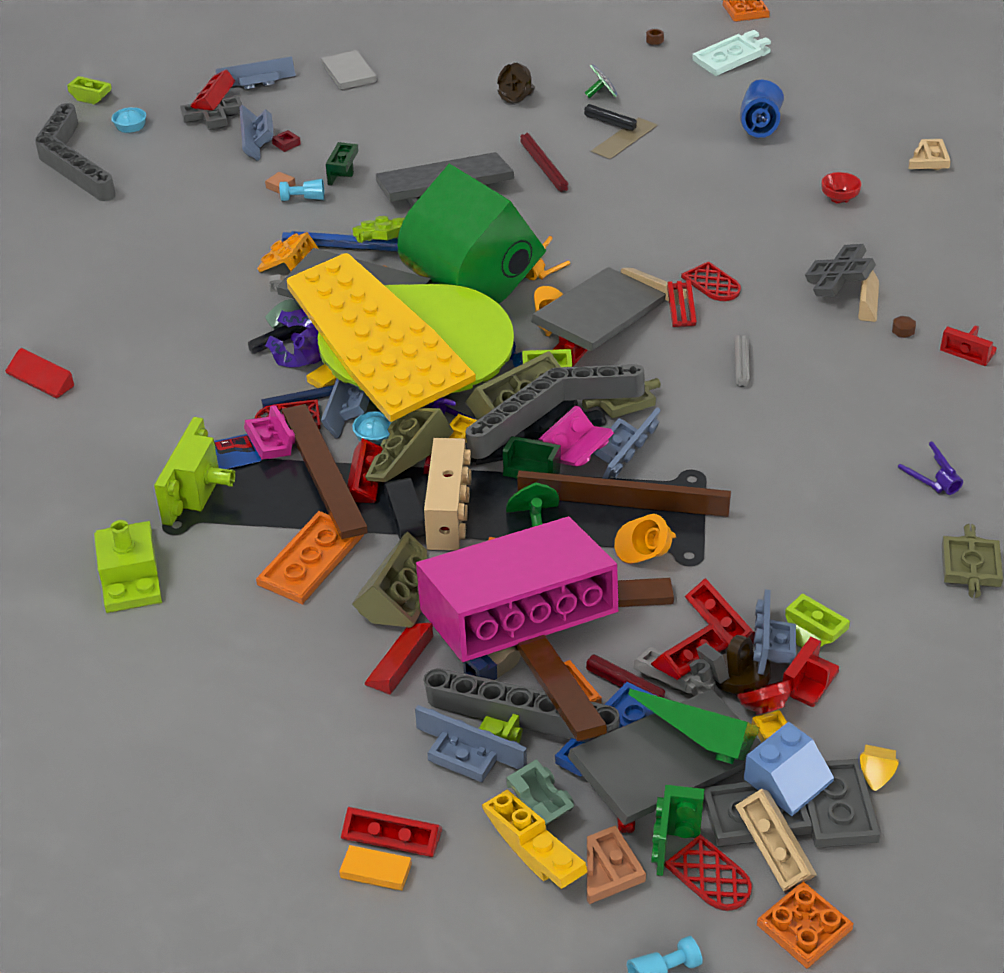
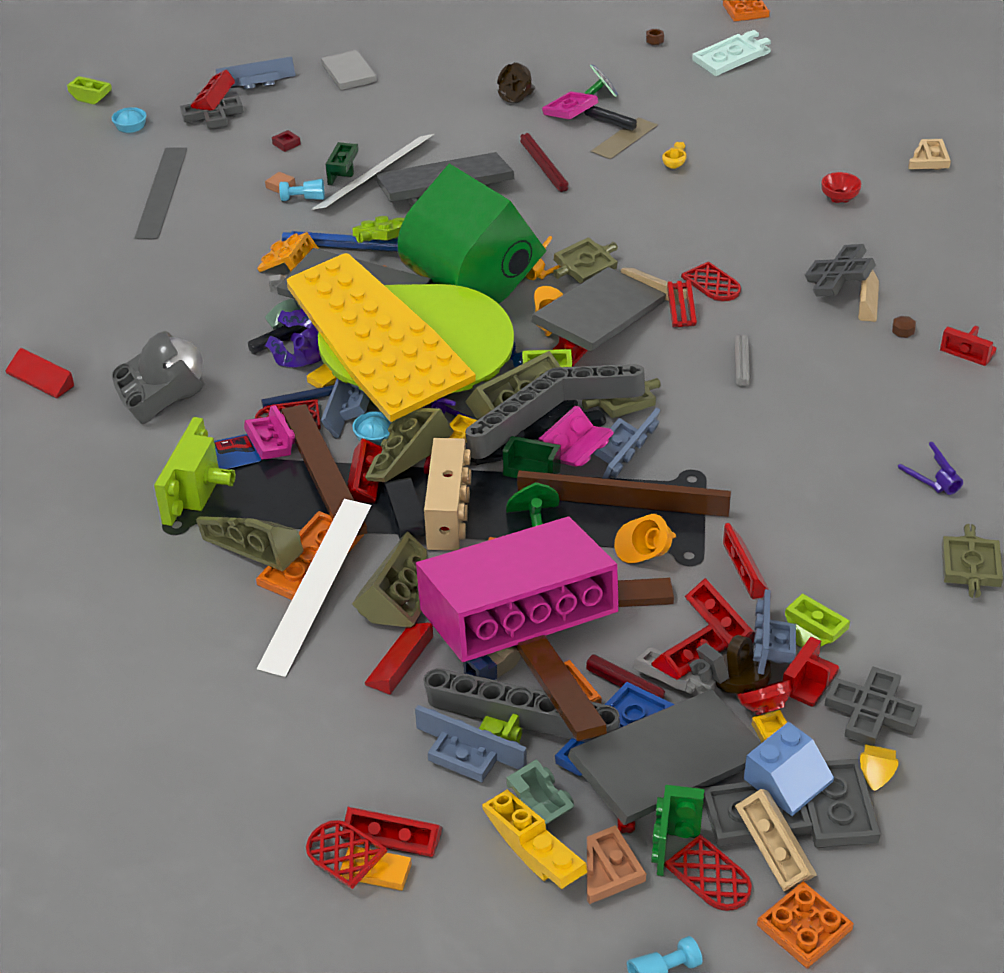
dark grey beam [35,103,116,201] -> none
lime brick [94,520,162,613] -> none
sand blue bracket [240,105,274,161] -> none
green wedge [628,689,760,764] -> none
blue brick [740,79,784,138] -> none
none -> dark grey piece [112,331,205,423]
none -> dark grey sticker [134,147,187,239]
none -> olive wedge [196,516,304,571]
none -> white sticker [257,499,372,677]
none -> red window [306,820,387,889]
none -> white sticker [312,134,434,209]
none -> dark pink tile [542,91,599,119]
none -> olive plate [553,237,618,284]
none -> yellow piece [662,142,687,169]
none -> red slope [723,523,771,599]
none -> dark grey plate [824,666,922,746]

